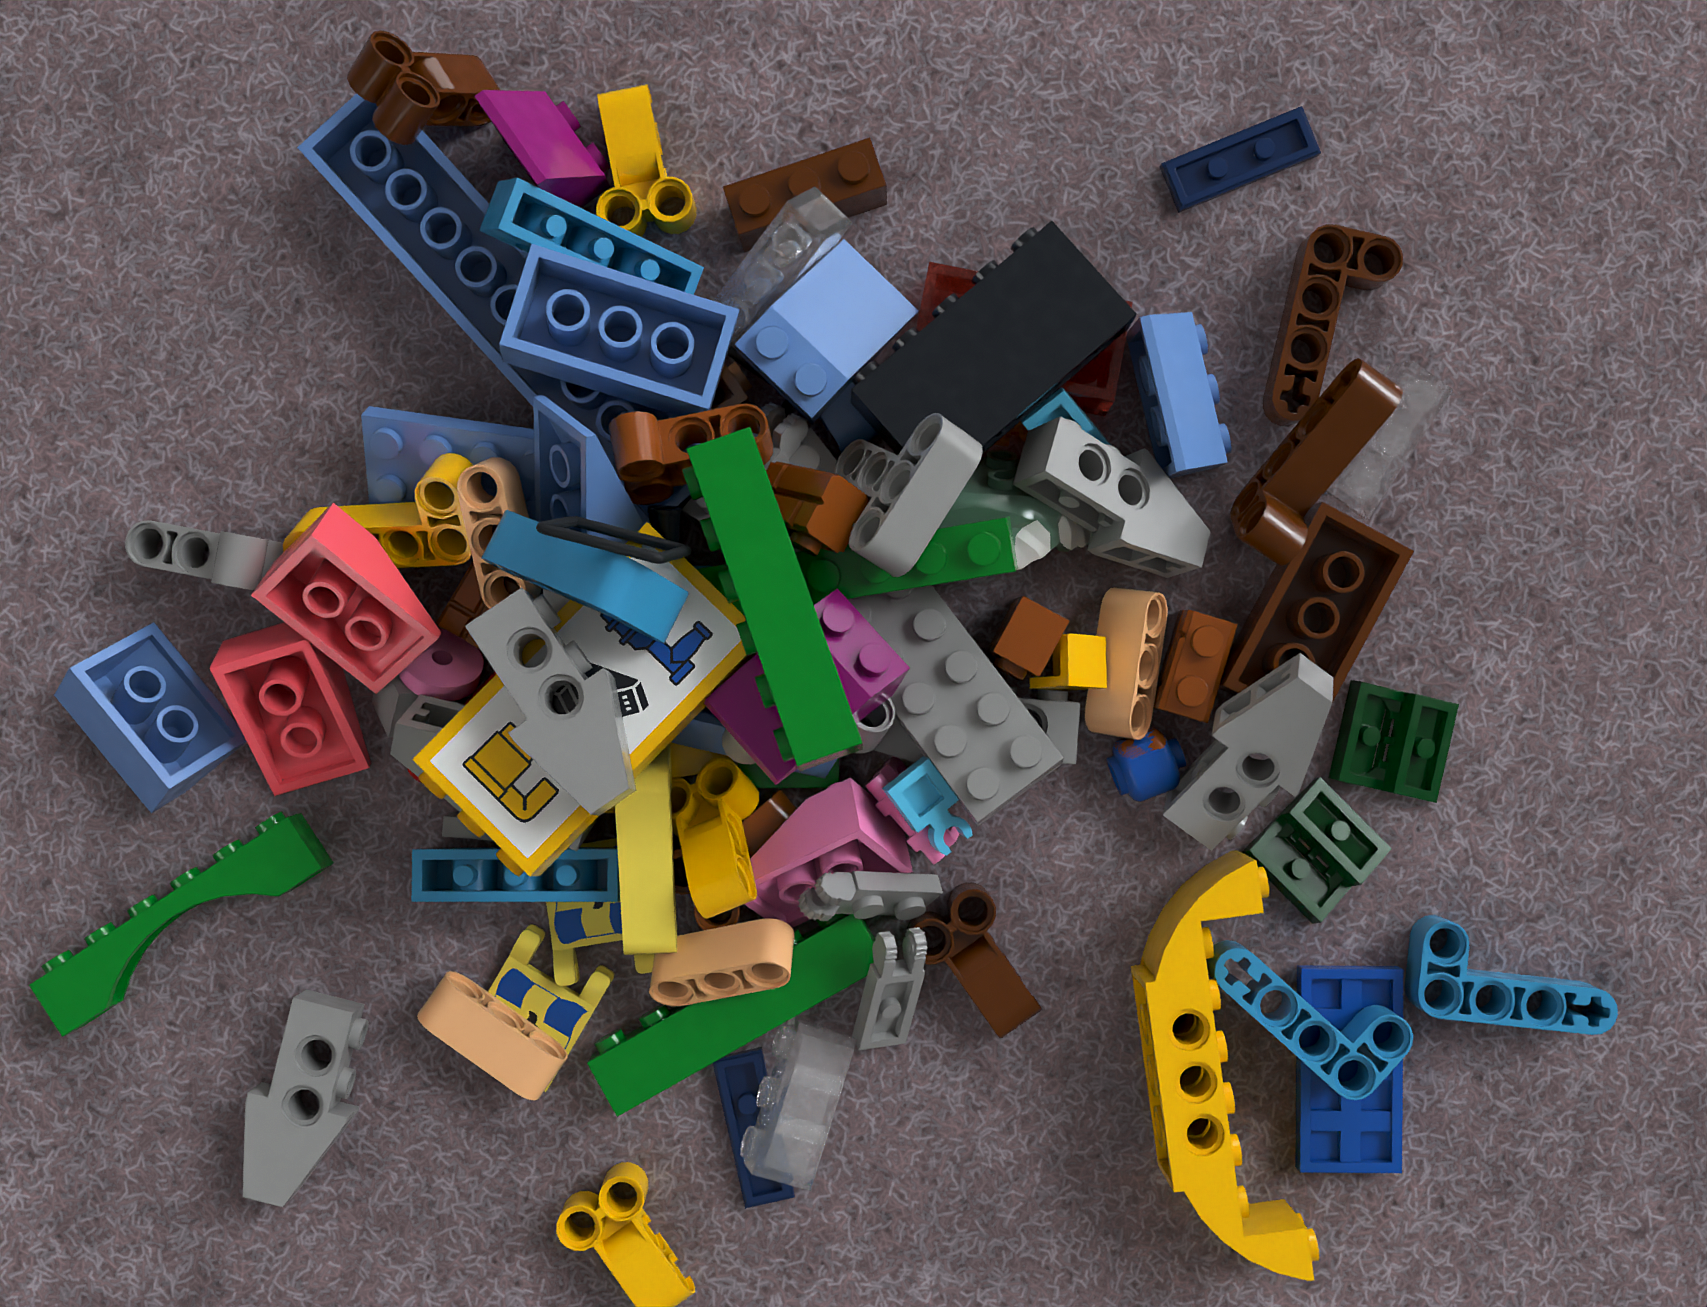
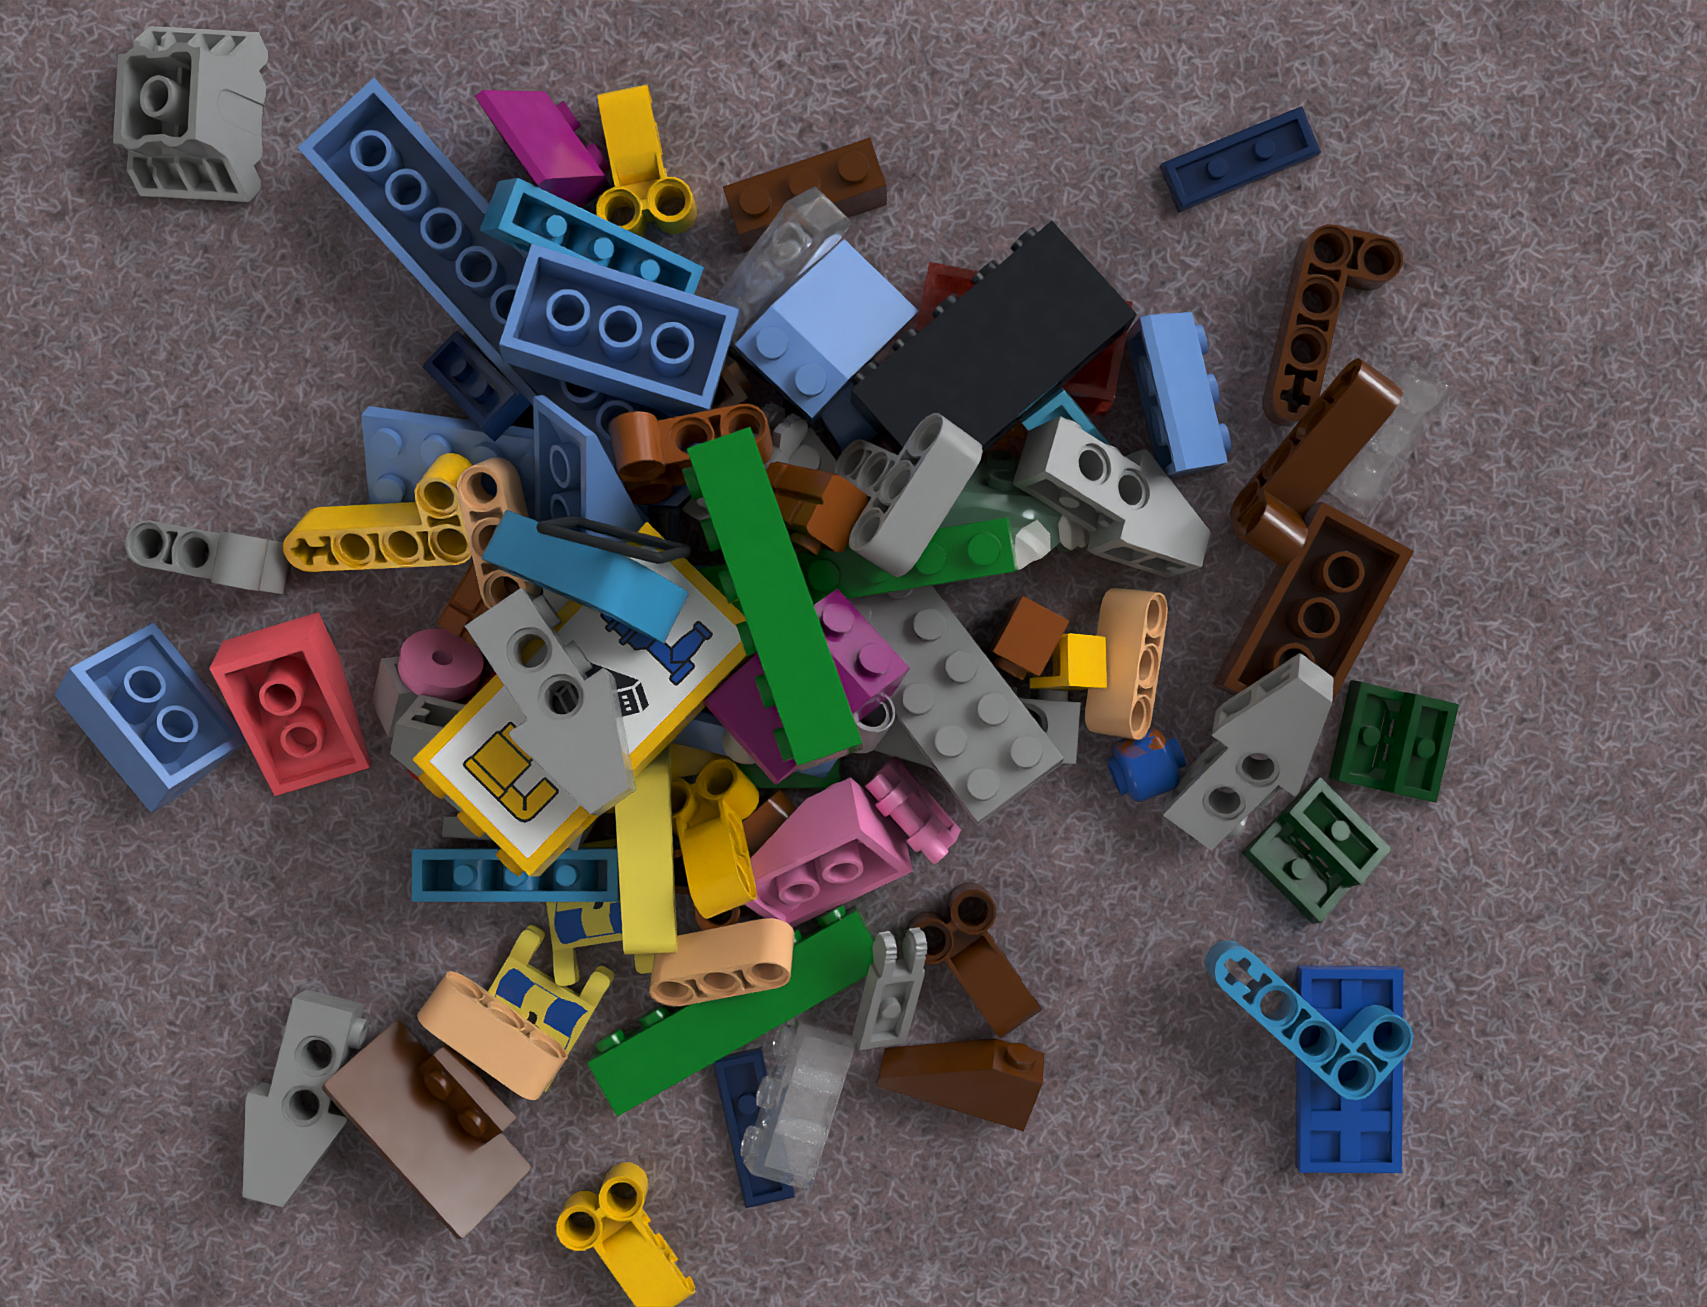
green arch [29,811,334,1037] -> none
coral slope [251,503,442,694] -> none
reddish brown piece [347,30,500,145] -> none
light grey hinge [798,871,943,921] -> none
medium azure plate [882,756,973,856] -> none
yellow slope [1131,850,1319,1281] -> none
dark orange brick [1154,609,1238,723] -> none
dark azure beam [1405,915,1618,1035] -> none
none -> light grey slope [113,26,268,202]
none -> bracket [322,1020,531,1239]
none -> dark blue tile [423,331,531,442]
none -> reddish brown slope [876,1038,1044,1132]

